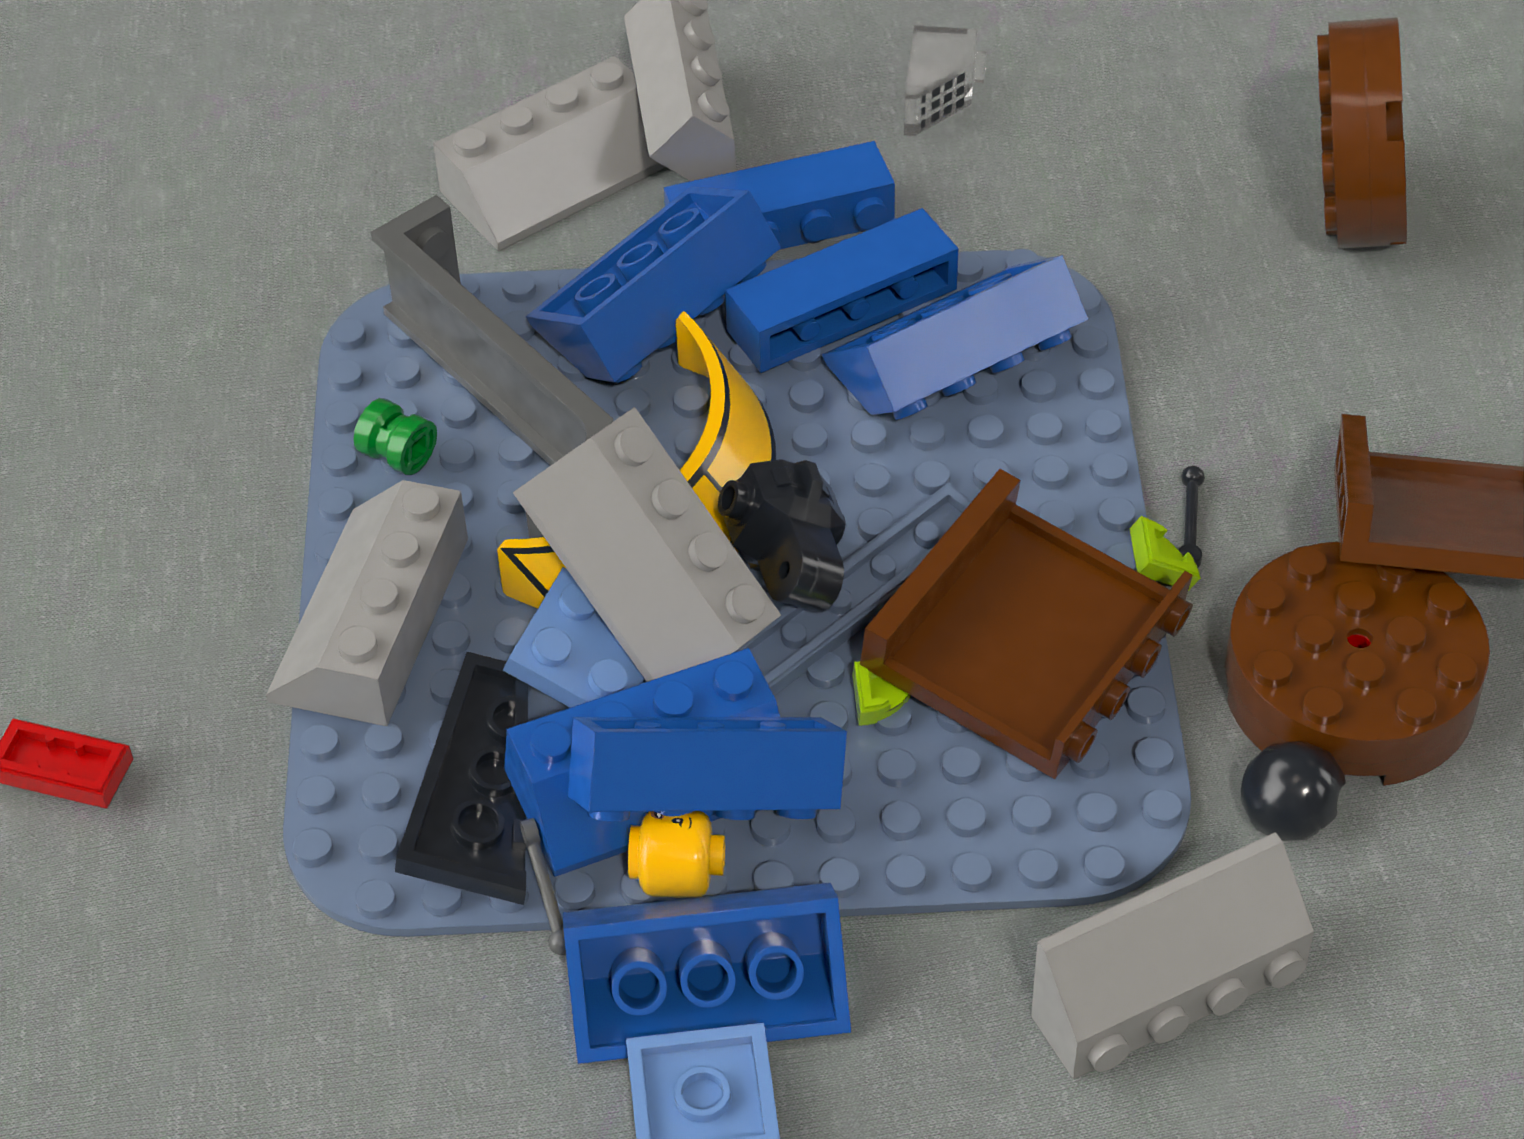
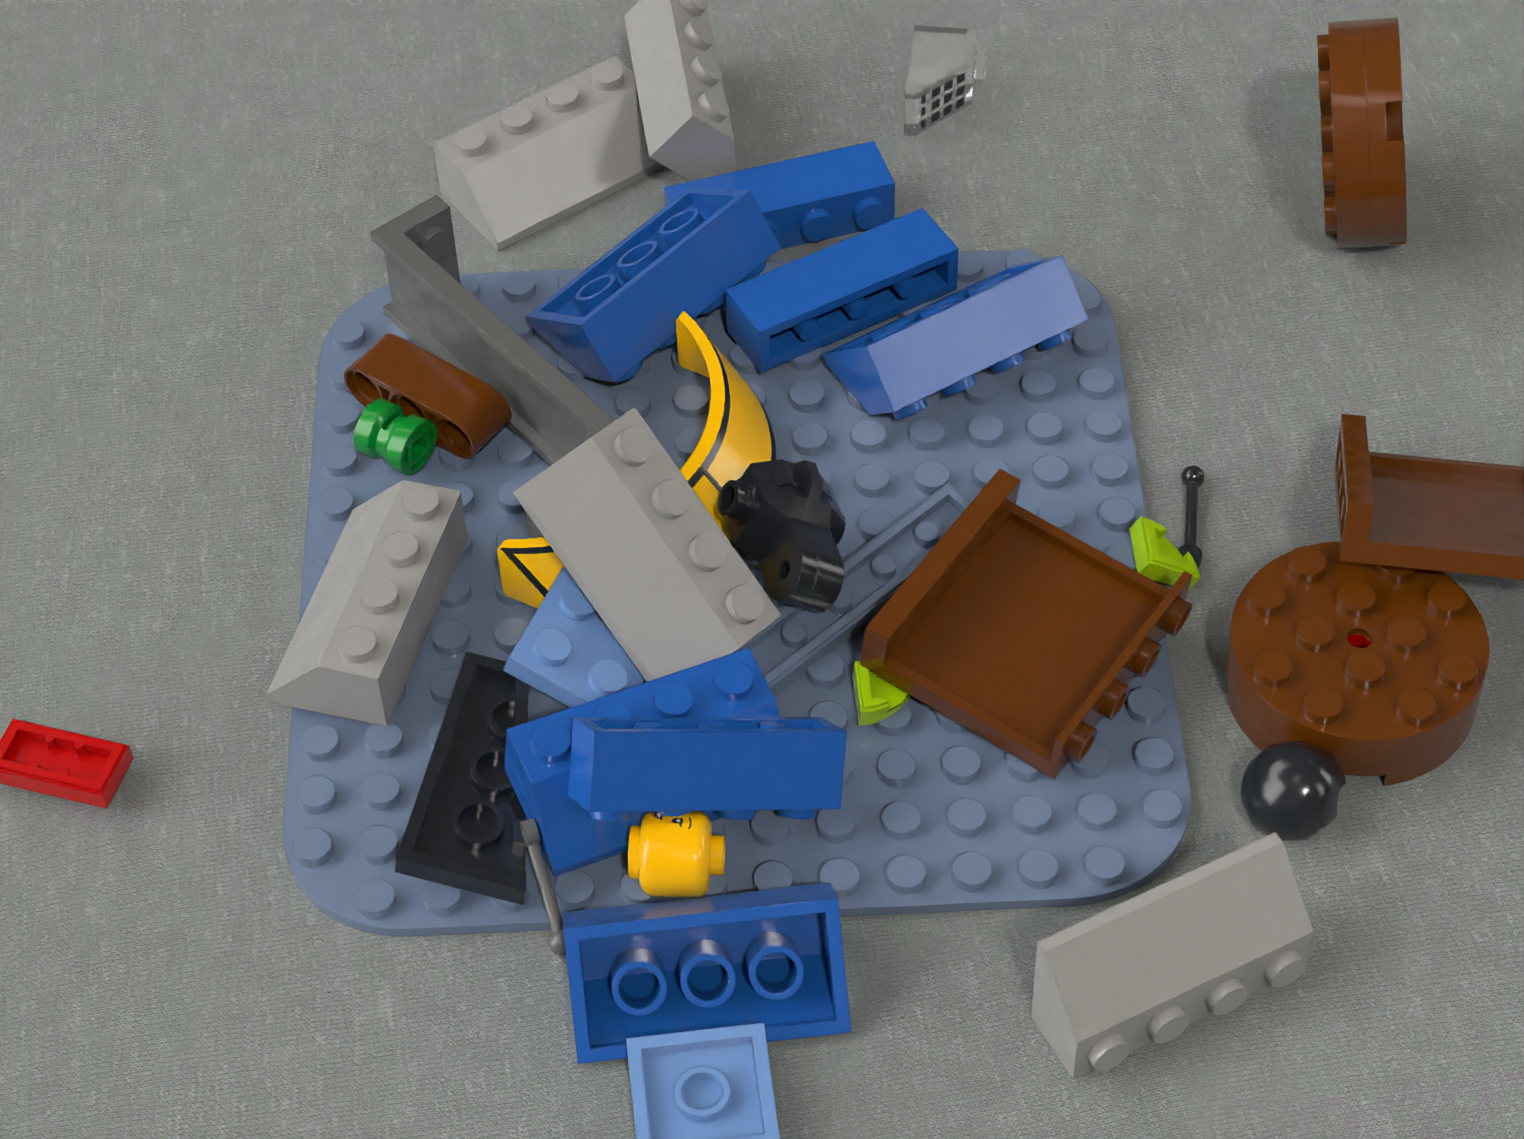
none -> reddish brown beam [344,334,512,459]

